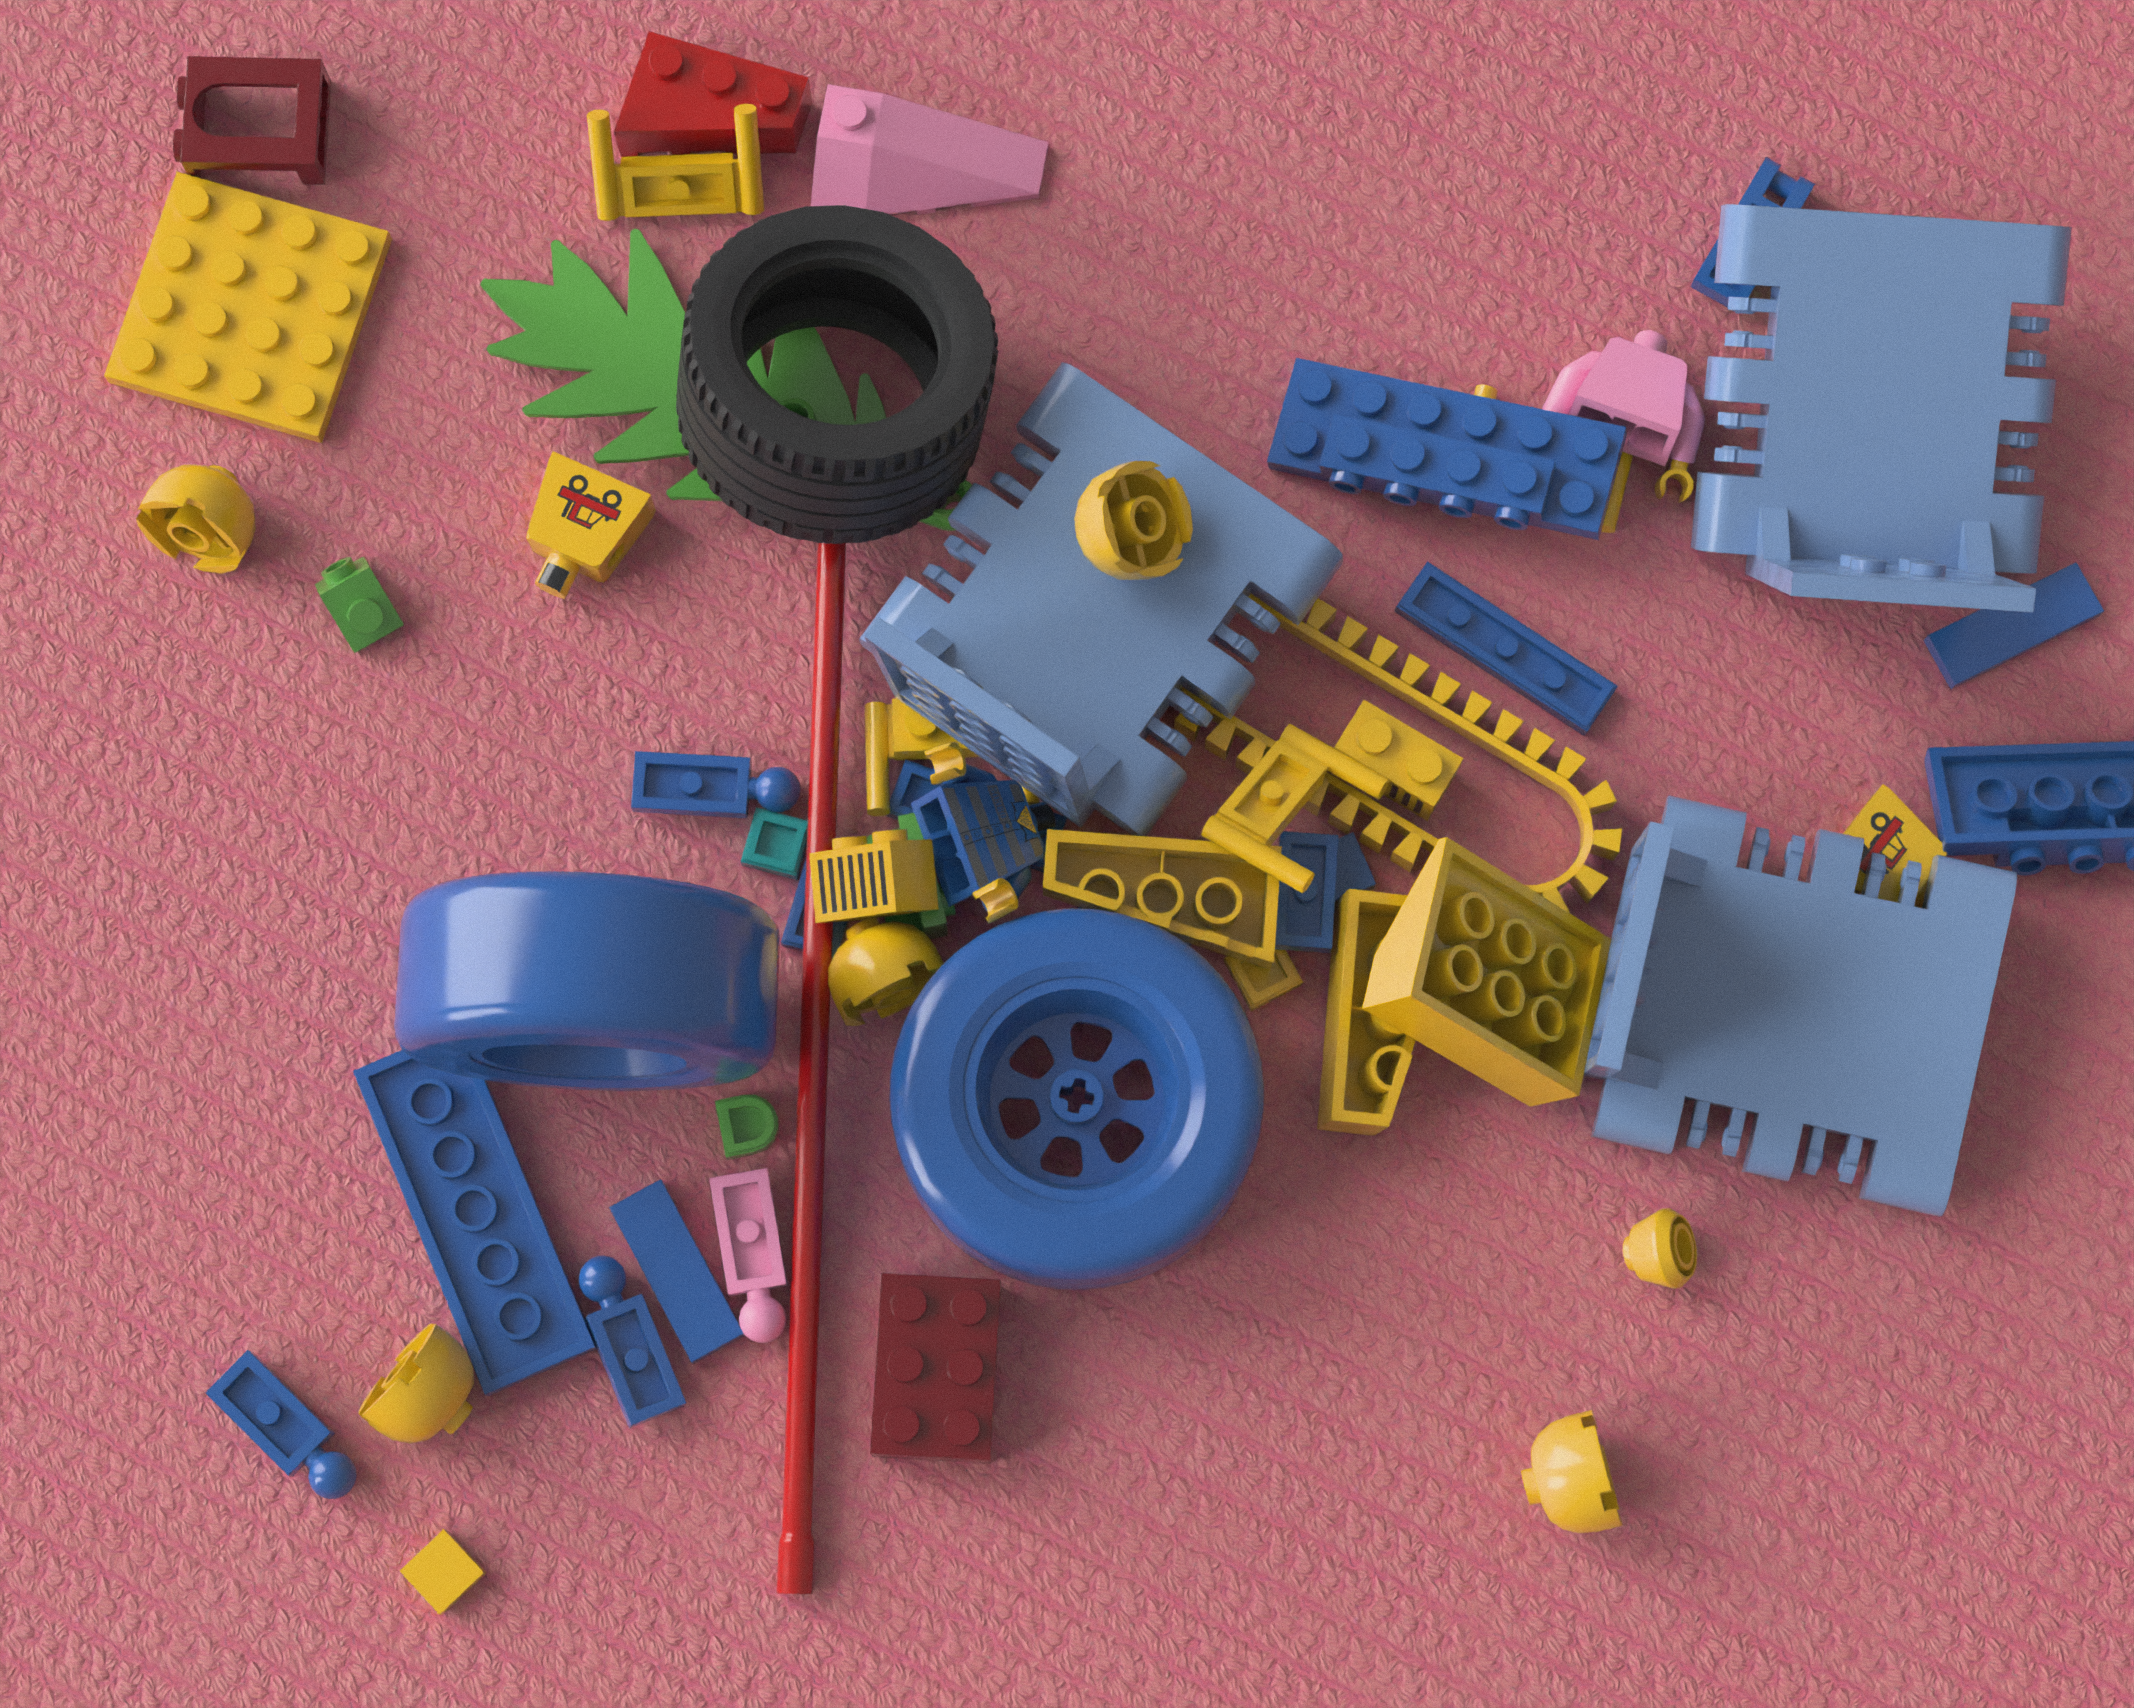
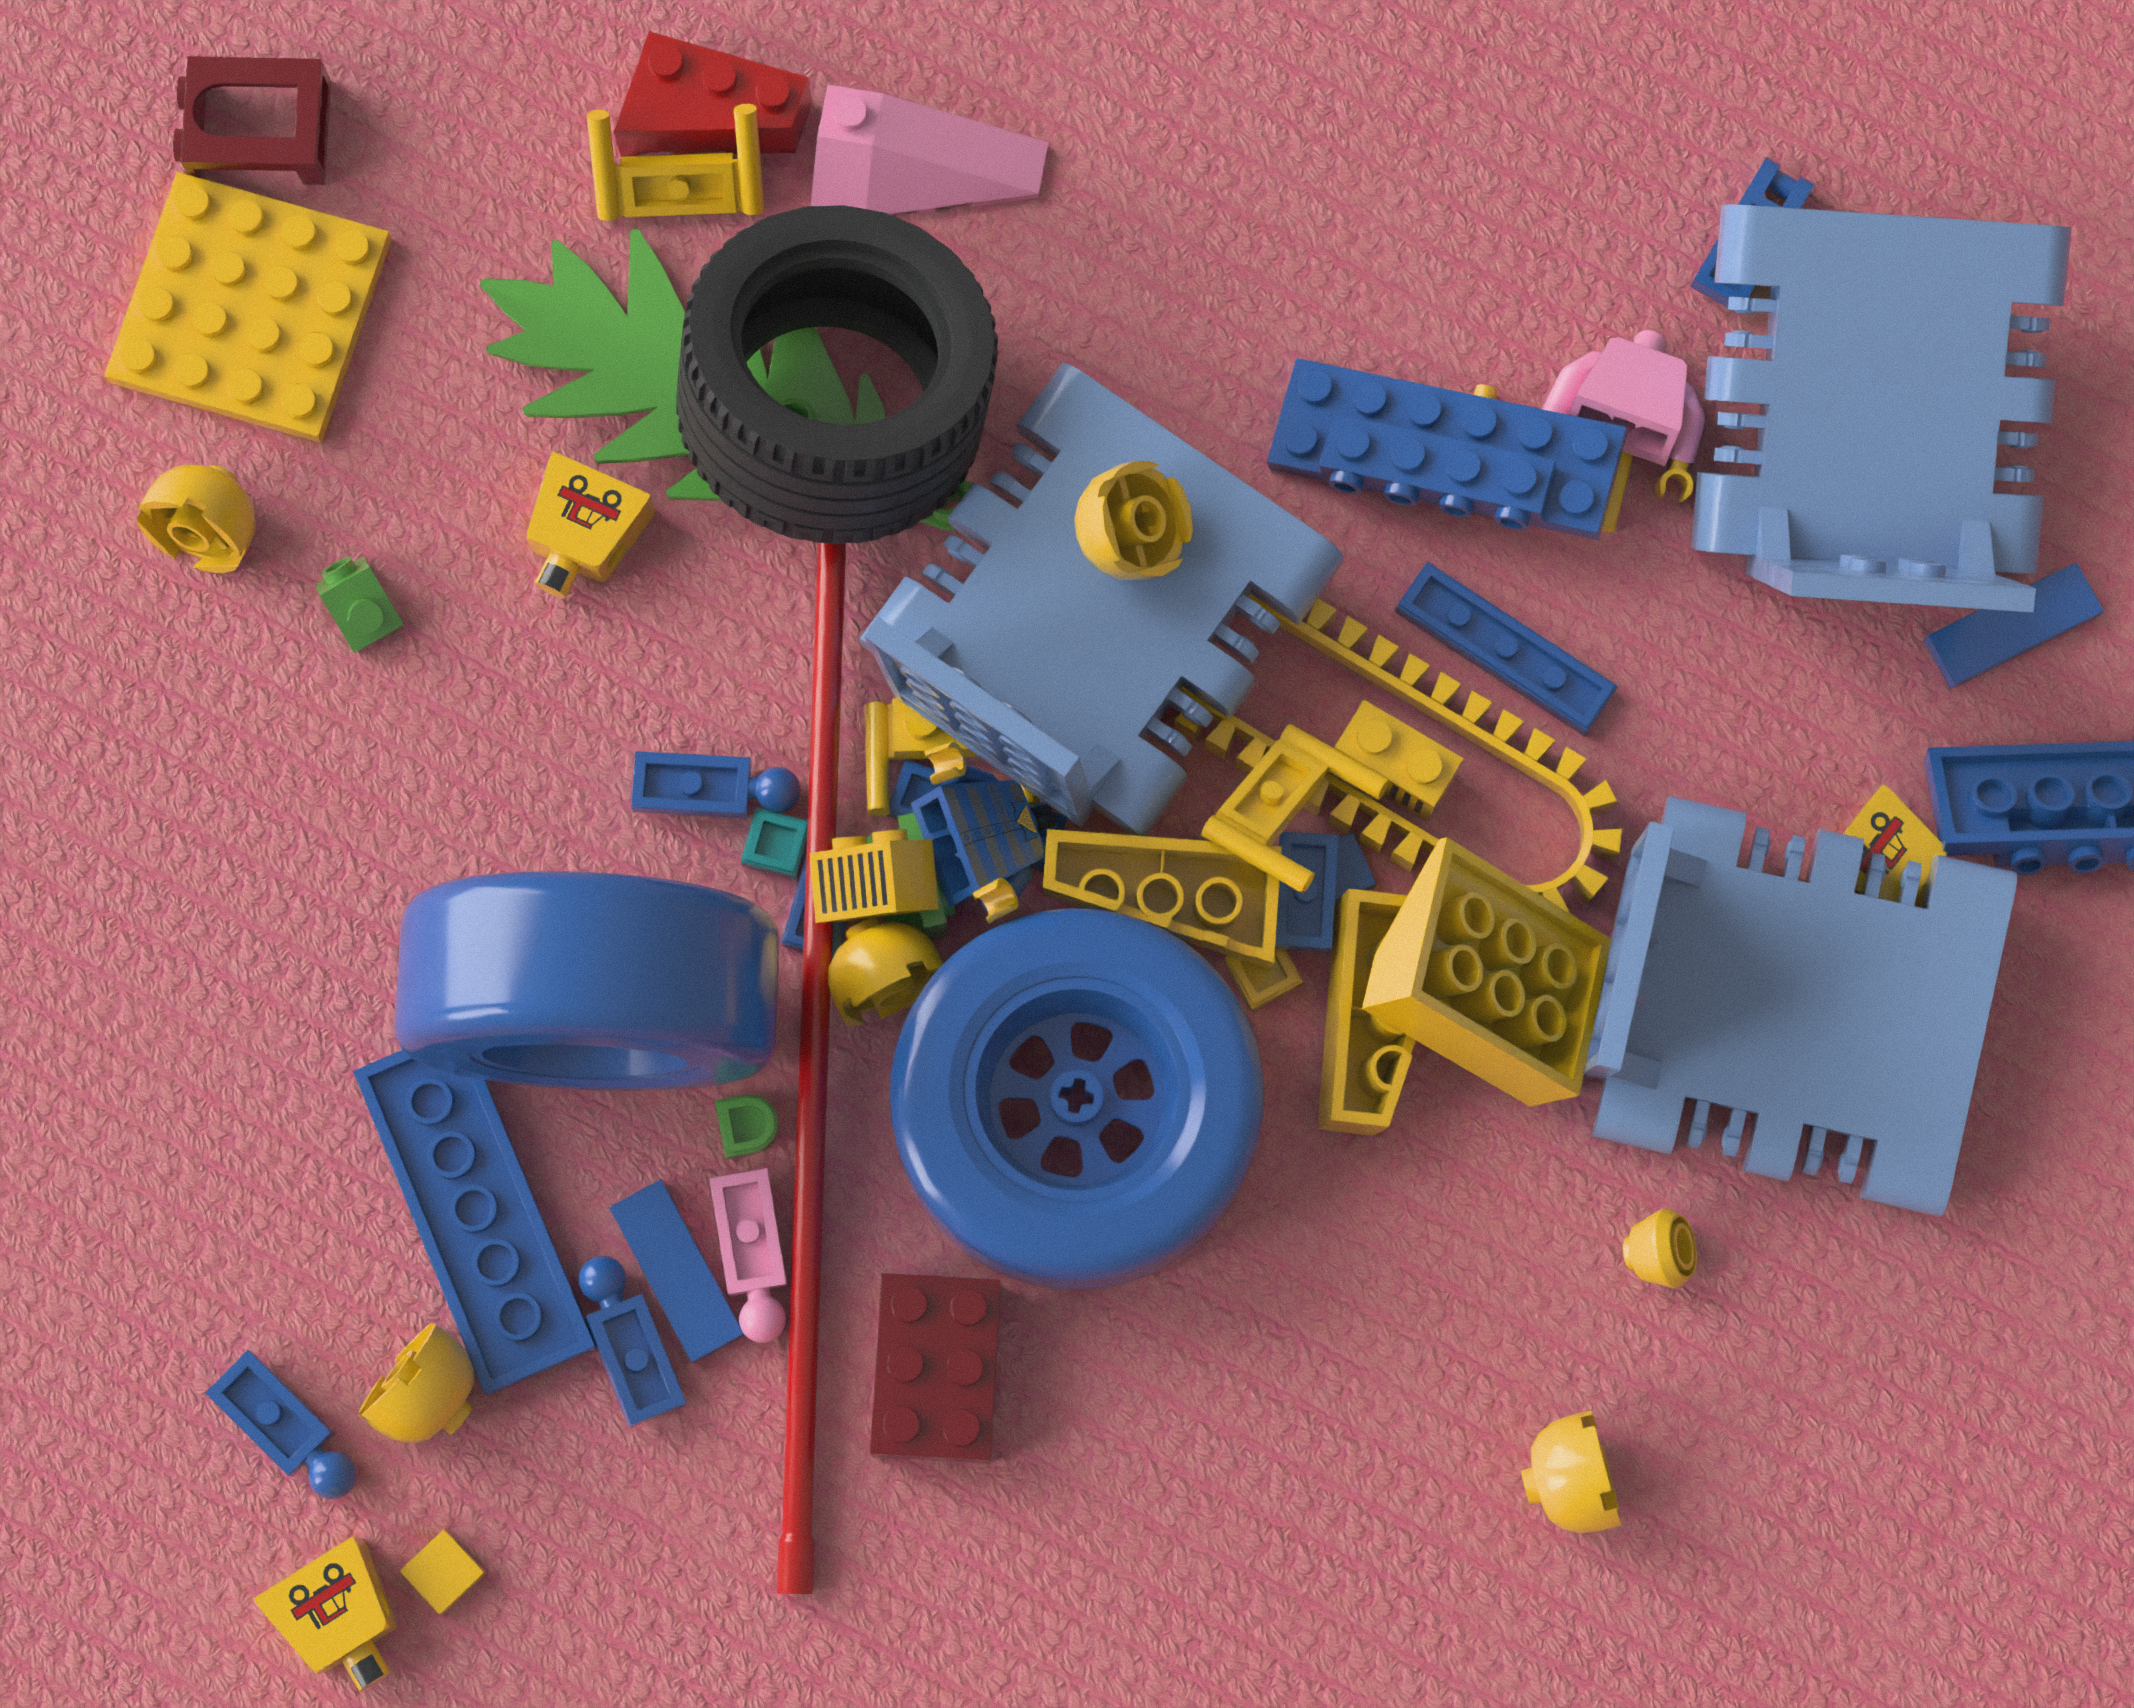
none -> yellow torso [253,1536,397,1692]

